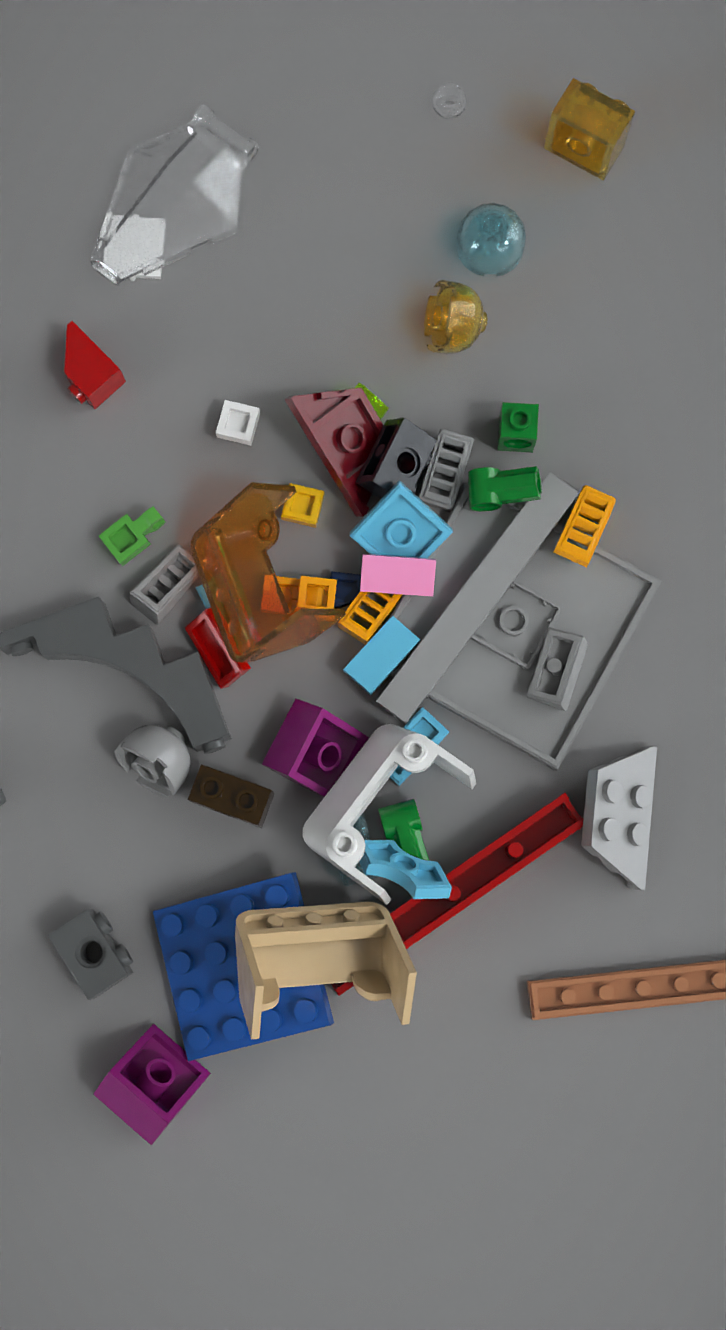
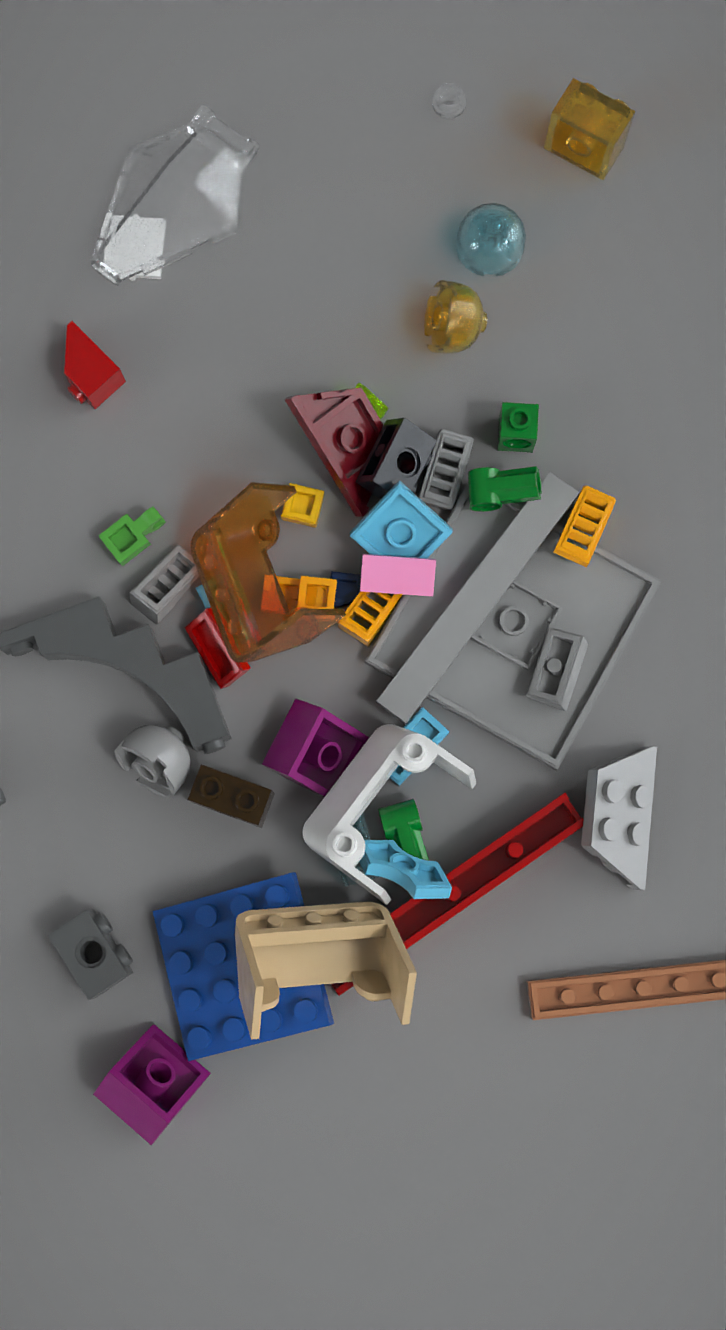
white plate [216,400,260,446] -> none
medium azure tile [343,616,420,696] -> none

